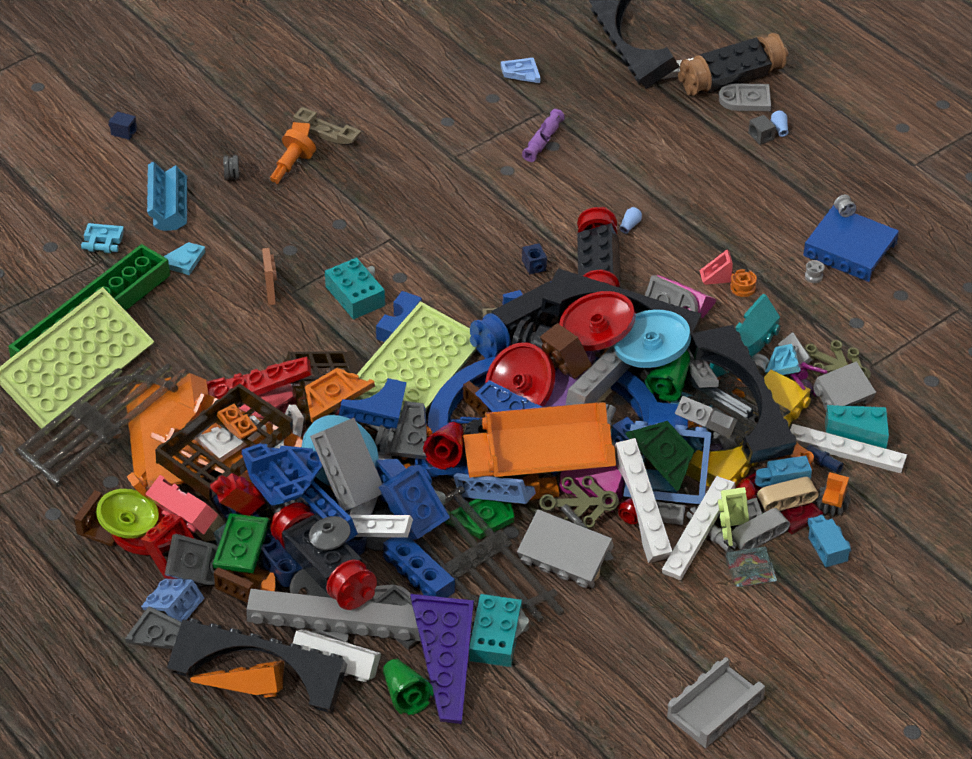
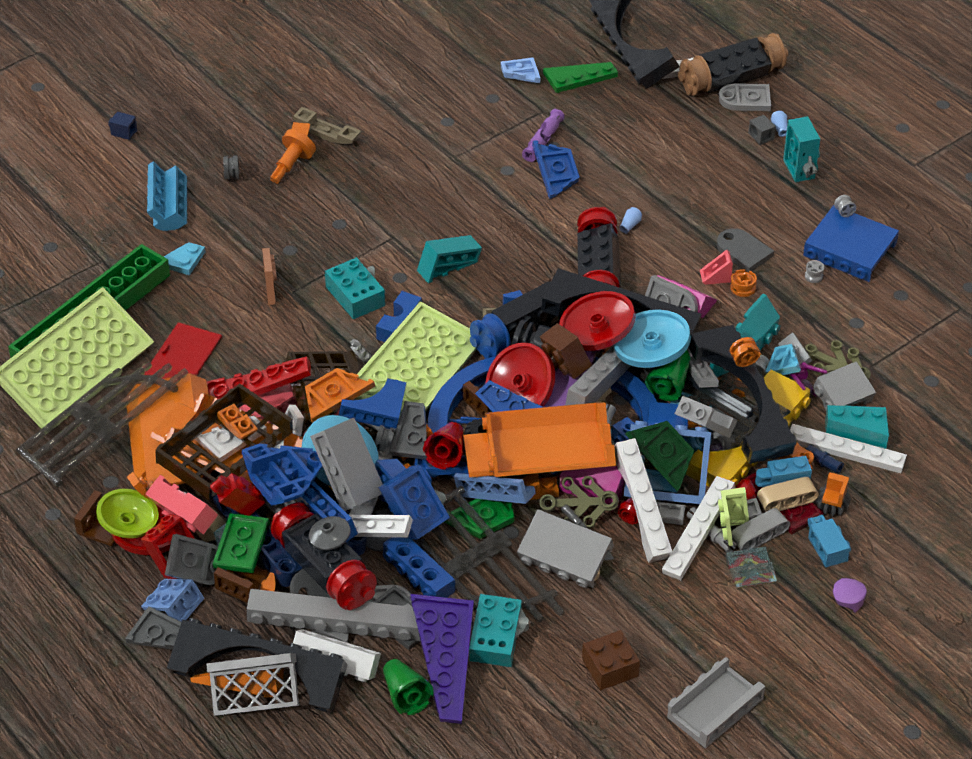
medium azure plate [81,223,124,253] -> none
dark blue brick [522,243,547,275] -> none
none -> red container [142,322,222,381]
none -> light grey fence [207,653,299,716]
none -> light grey gear [350,339,372,364]
none -> teal wedge [417,235,482,283]
none -> blue wing [532,140,580,199]
none -> green wing [543,62,618,93]
none -> reddish brown brick [582,630,640,691]
none -> dark grey tile [717,229,774,272]
none -> orange wheel [729,337,761,367]
none -> teal piece [783,116,820,182]
none -> medium lavender hair [833,578,867,613]

